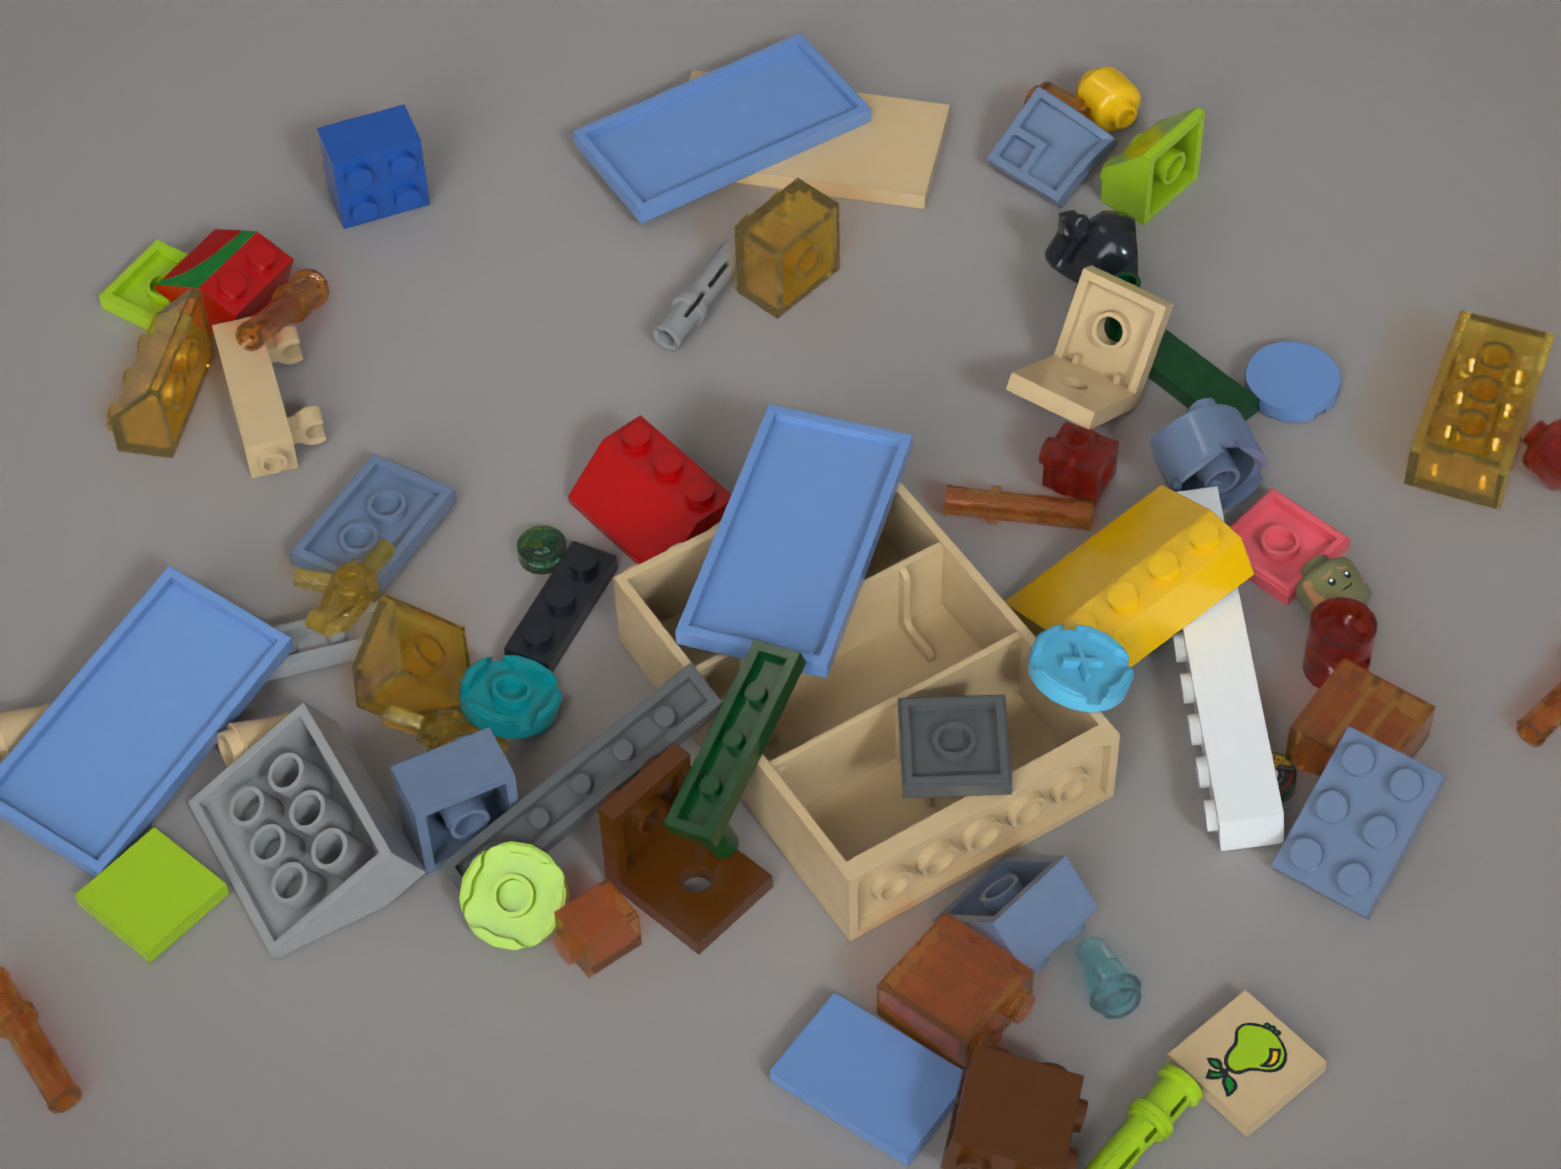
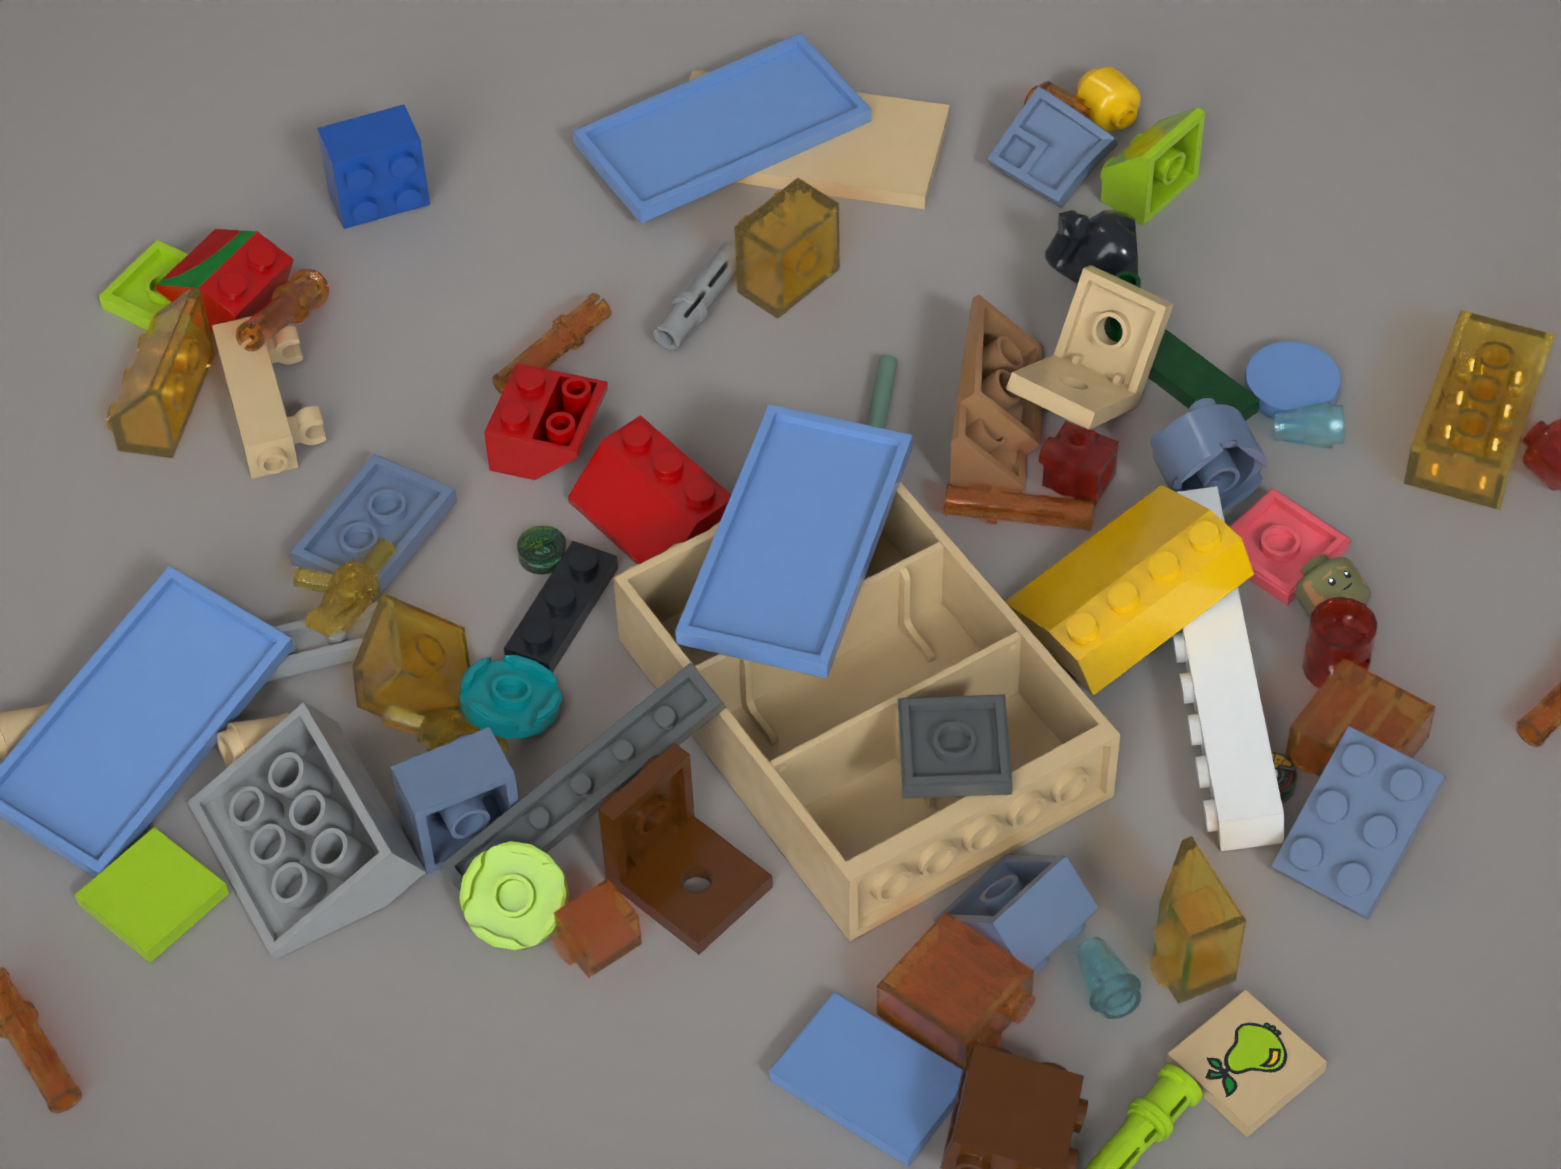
dark green piece [663,639,807,859] -> none
medium azure tile [1027,625,1134,713] -> none
none -> red slope [484,363,608,480]
none -> clear orange pin [492,293,612,394]
none -> sand green bar [867,355,897,429]
none -> medium nougat slope [949,294,1043,493]
none -> clear yellow slope [1149,836,1246,1004]
none -> clear light blue cone [1274,401,1345,449]

